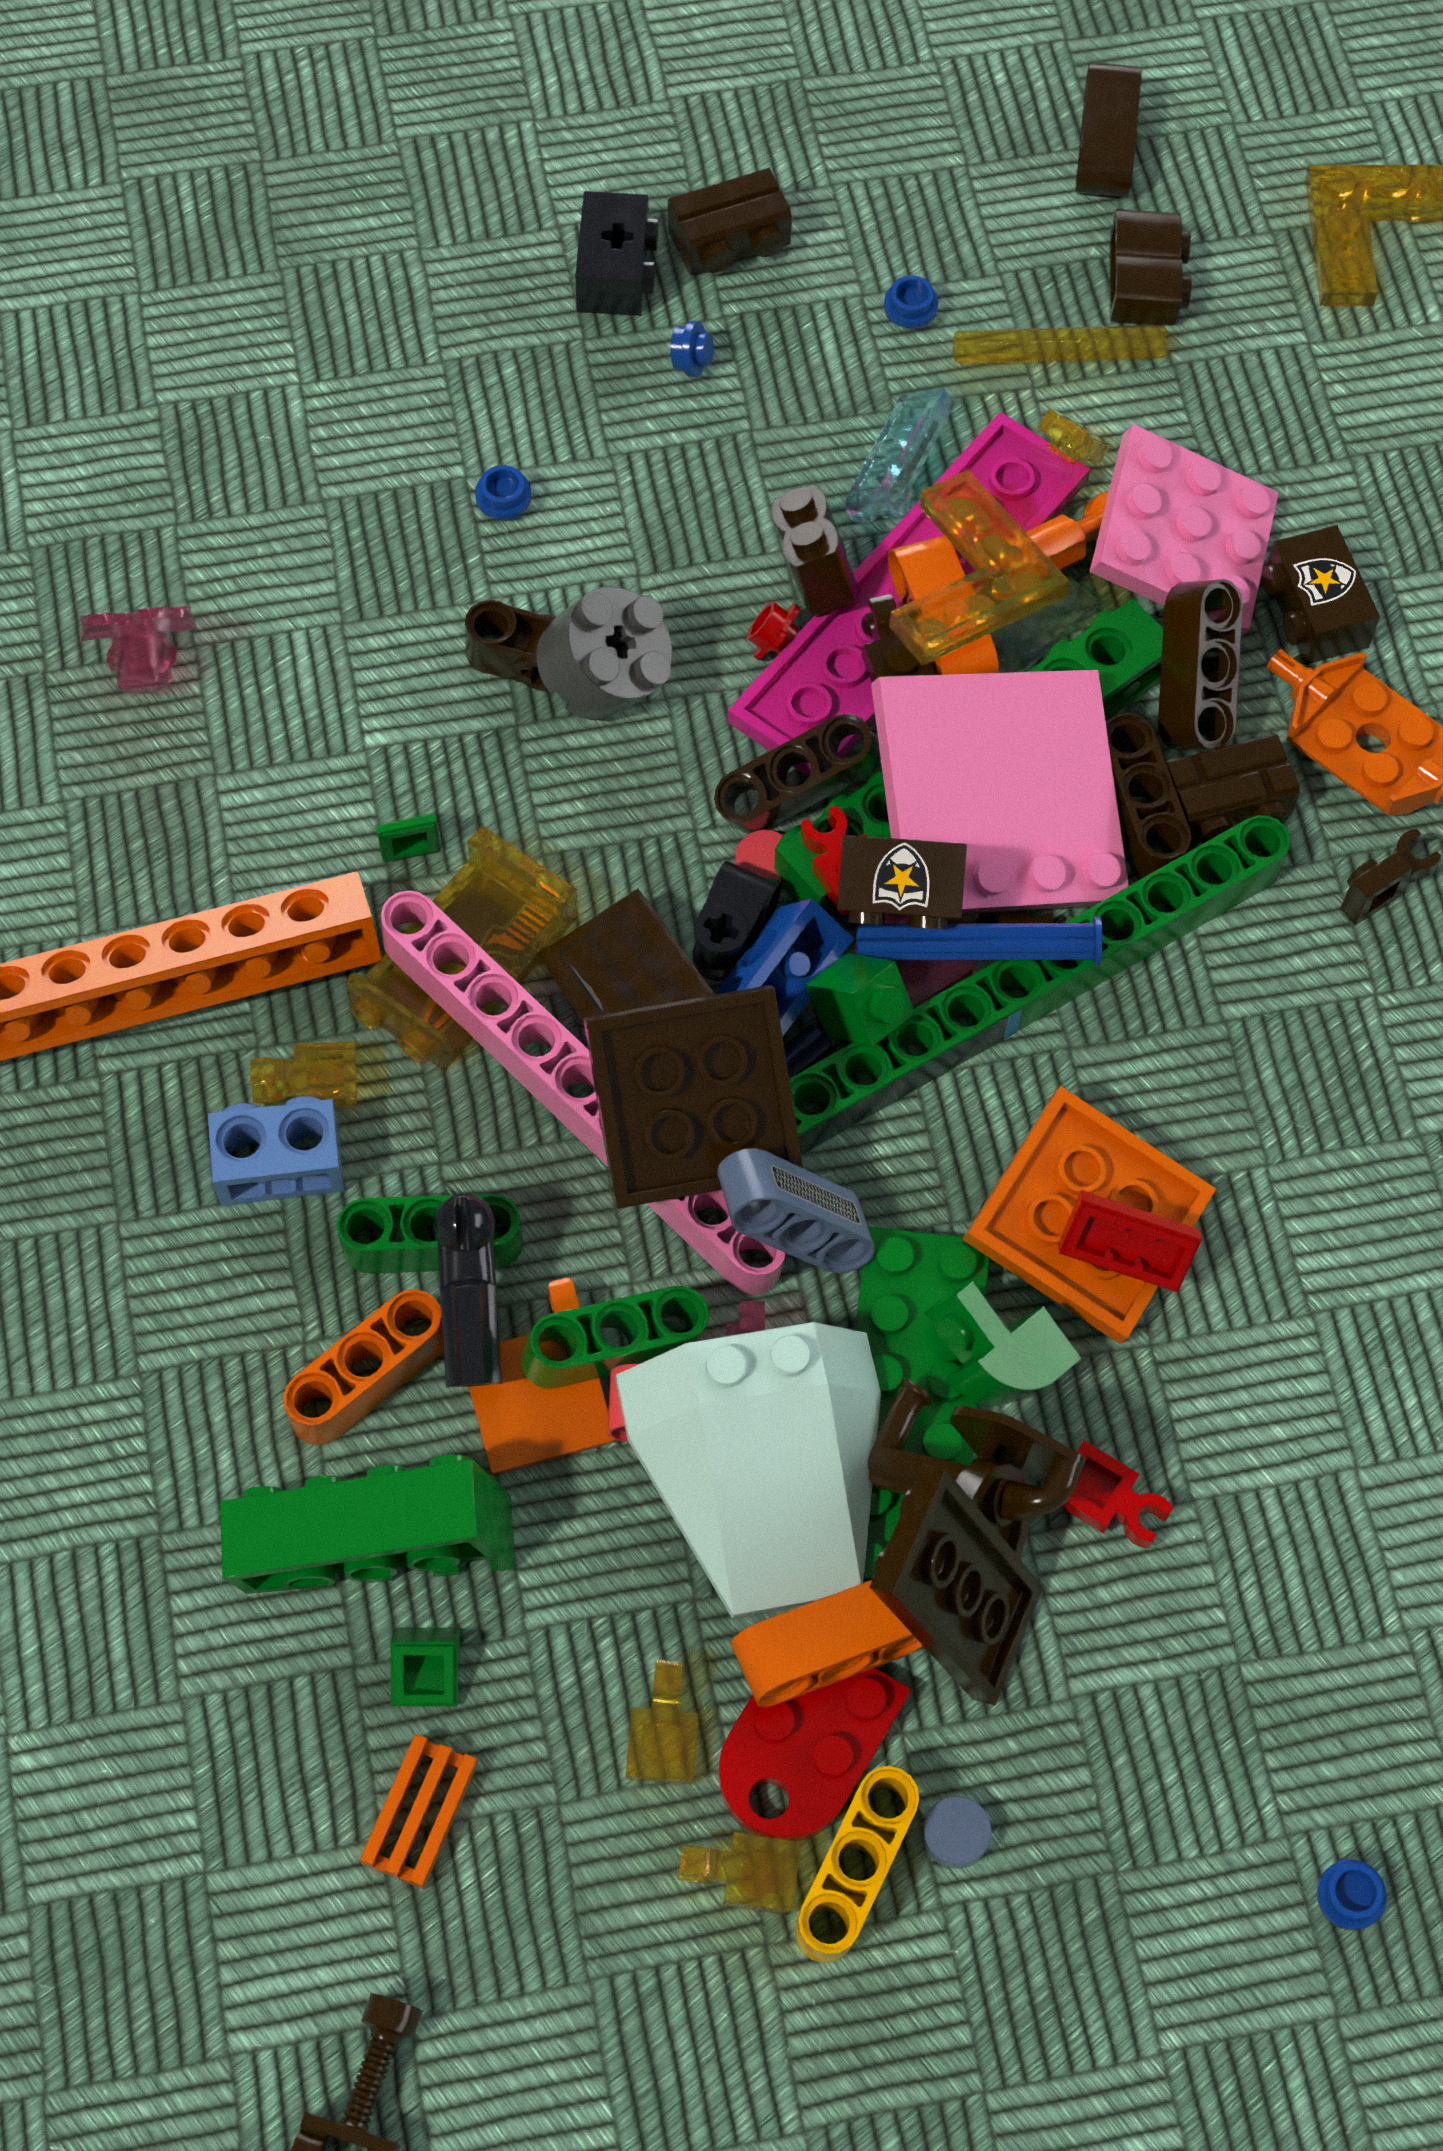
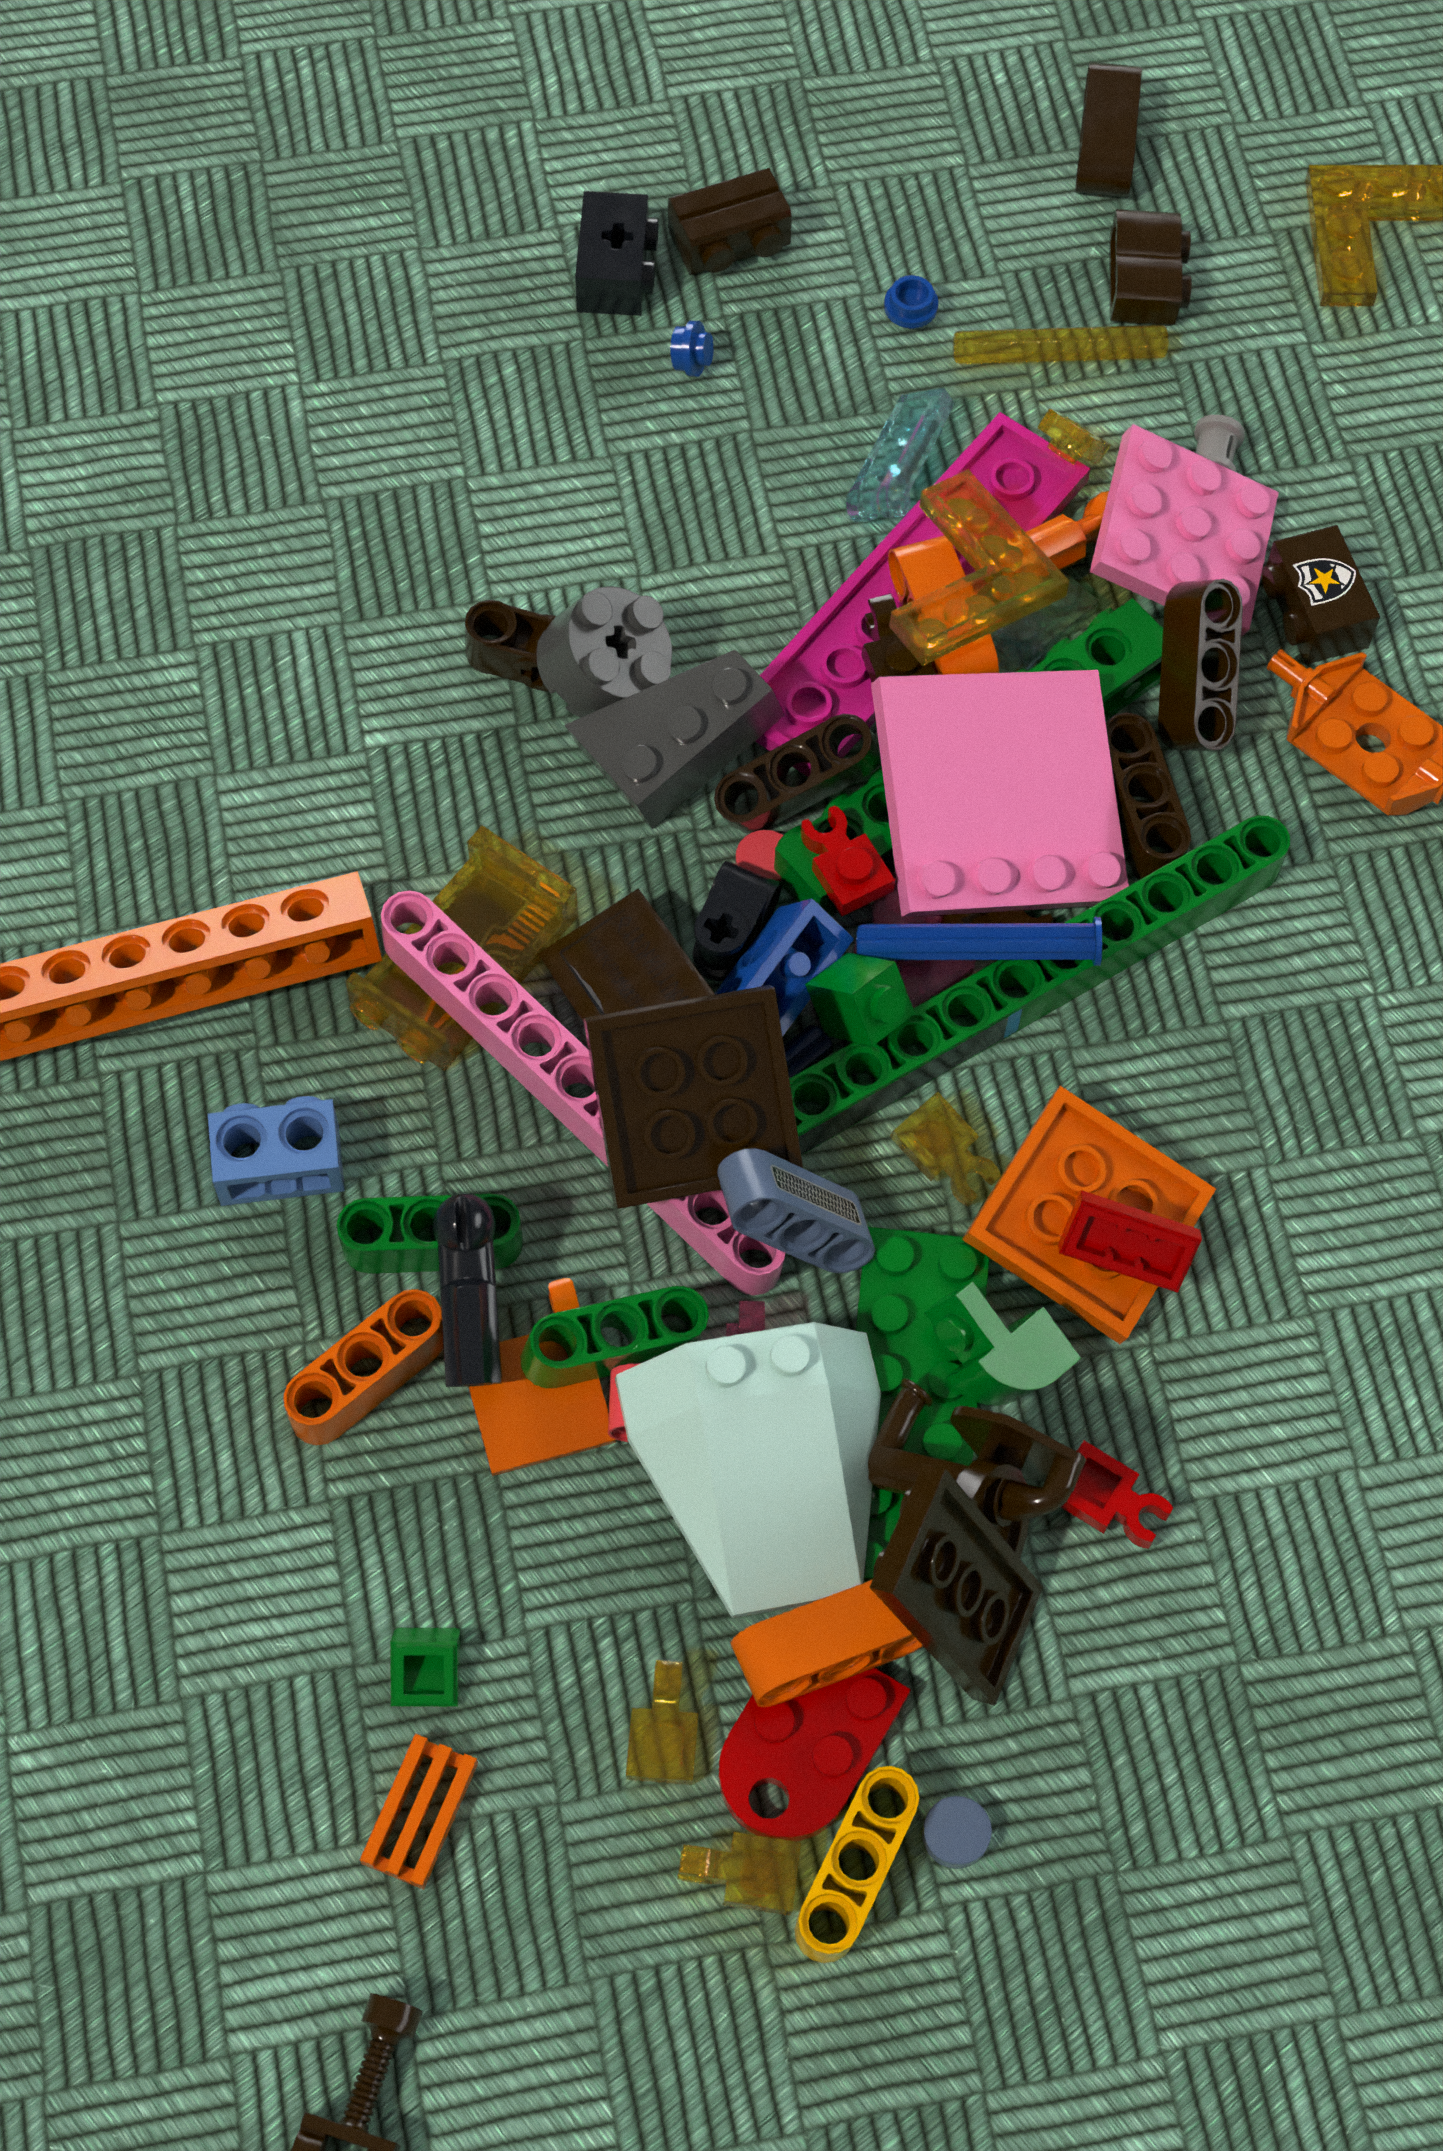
clear pink plate [79,606,197,694] -> none
green wedge [220,1454,516,1594] -> none
clear yellow plate [250,1042,358,1107] -> none
green slope [375,813,441,863] -> none
blue plate [475,465,531,520] -> none
red plate [746,601,800,660] -> none
dark brown brick [771,484,858,617] -> none
dark brown brick [837,835,967,930] -> none
dark brown brick [1166,734,1300,844] -> none
blue plate [1317,1859,1387,1931] -> none
dark brown plate [1340,829,1441,926] -> none
none -> dark grey wedge [565,650,785,829]
none -> clear yellow plate [889,1091,1001,1206]
none -> light grey bush [1194,414,1245,471]

